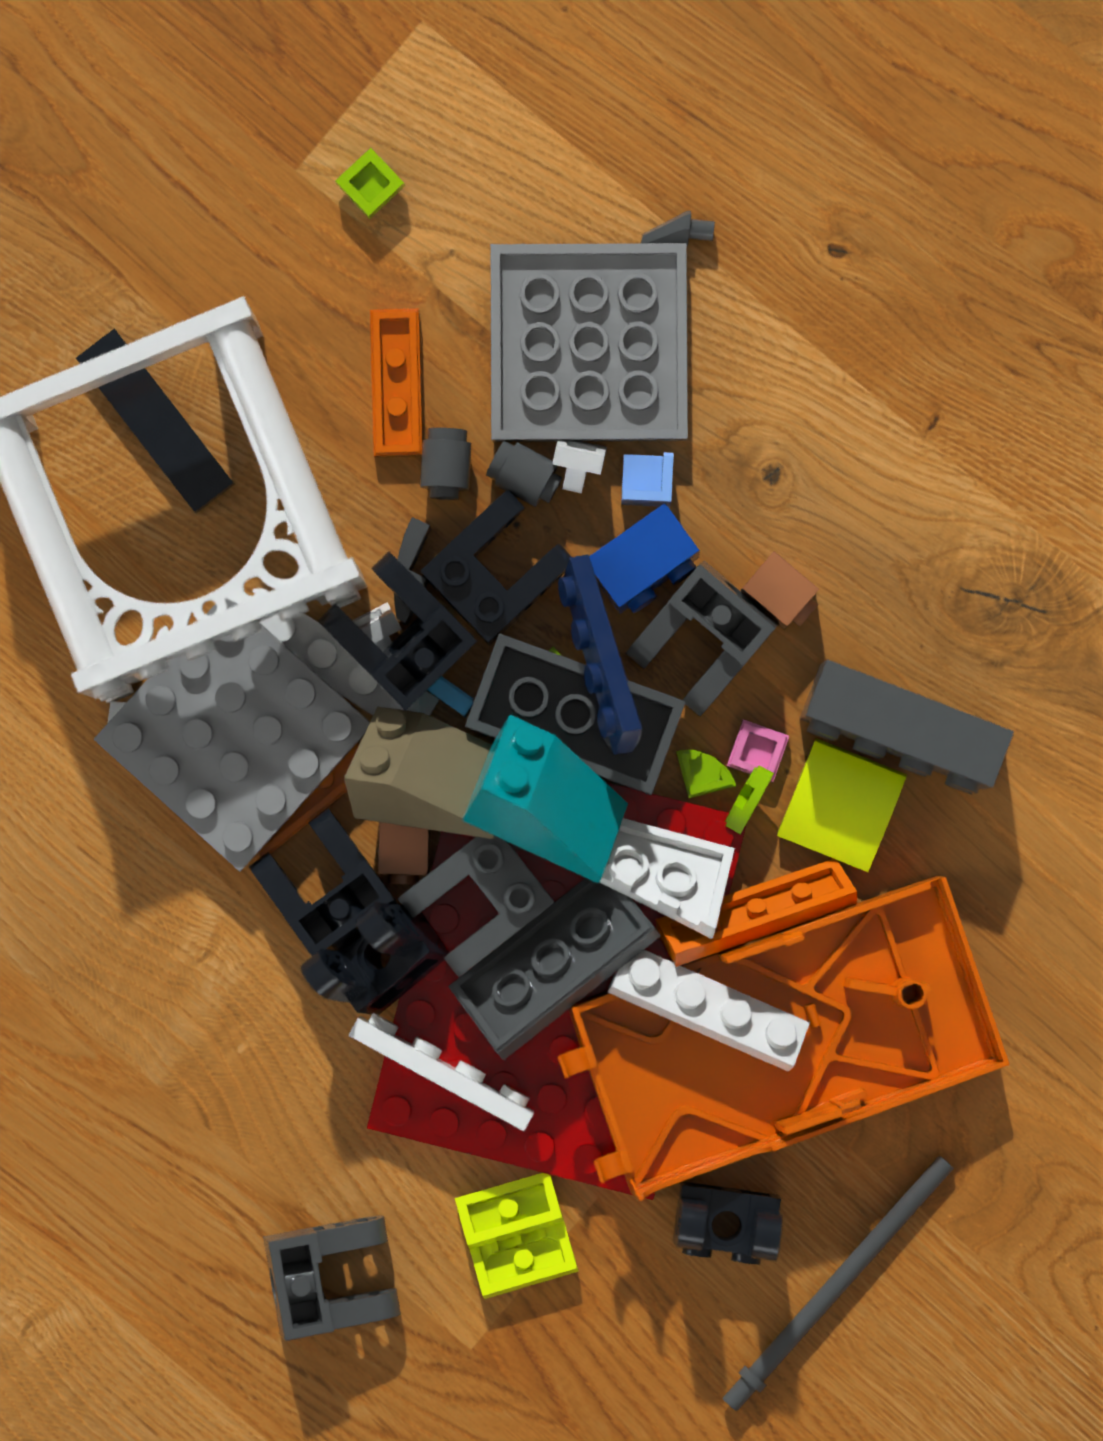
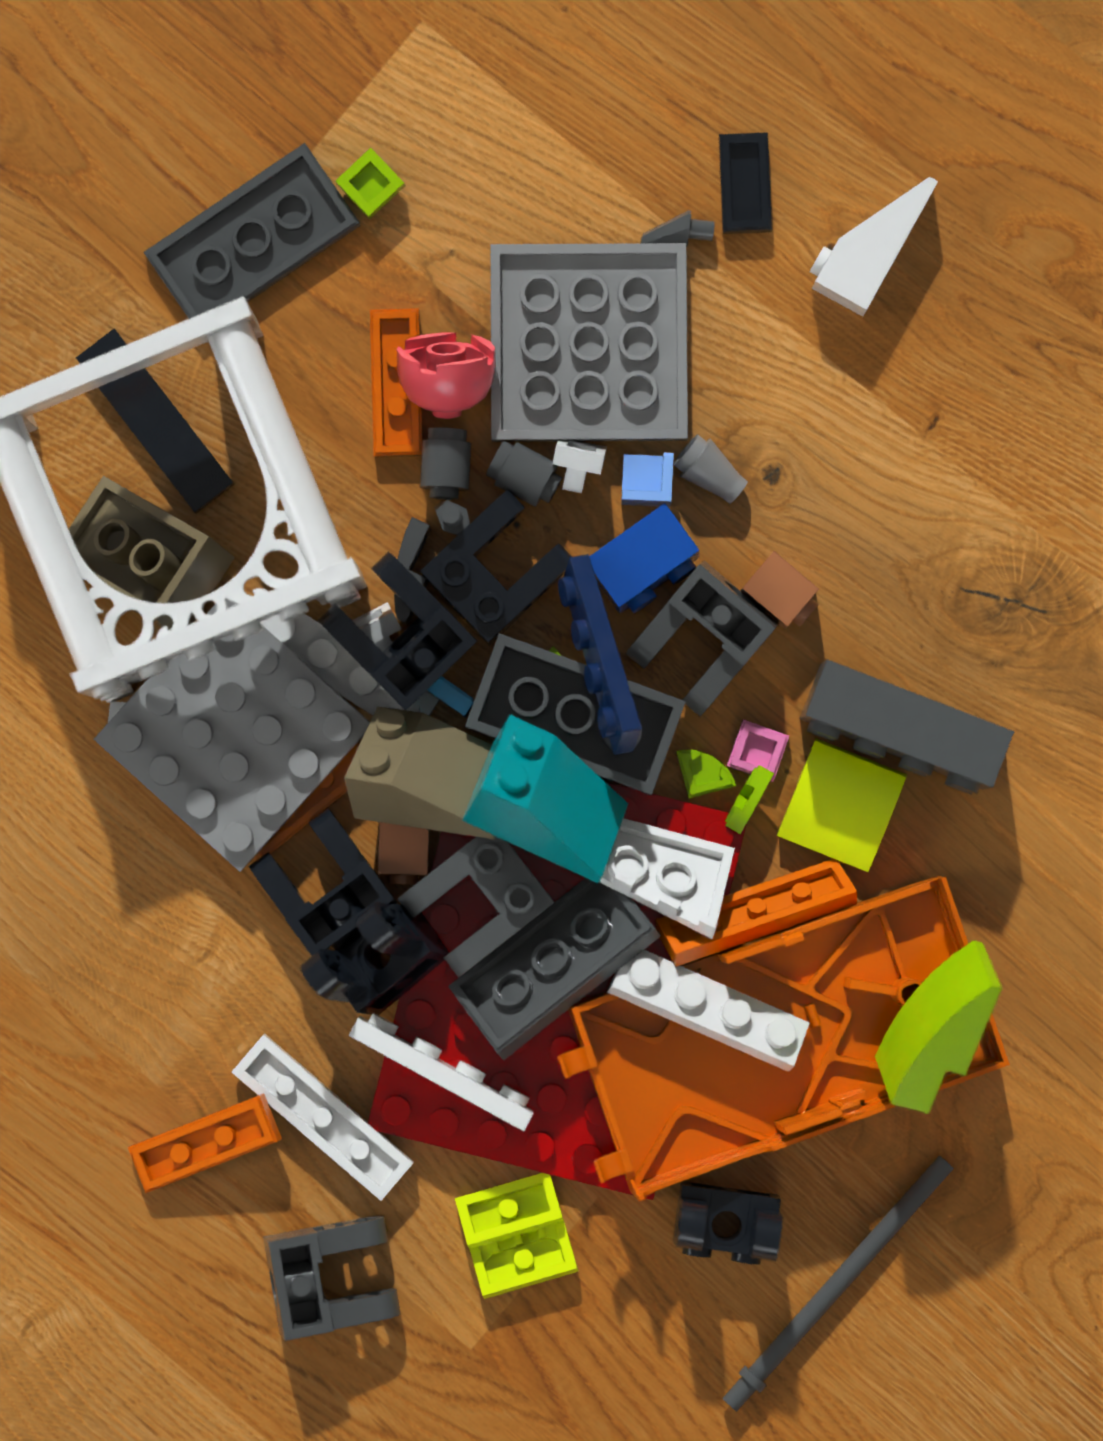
none -> dark tan slope [69,476,235,631]
none -> orange tile [128,1093,282,1193]
none -> dark grey tile [144,143,361,319]
none -> white plate [232,1034,414,1201]
none -> coral cylinder [397,332,496,419]
none -> dark grey bar [434,500,470,535]
none -> light grey cone [673,435,748,504]
none -> black tile [718,132,772,234]
none -> white slope [810,177,938,317]
none -> lime slope [875,940,1002,1114]

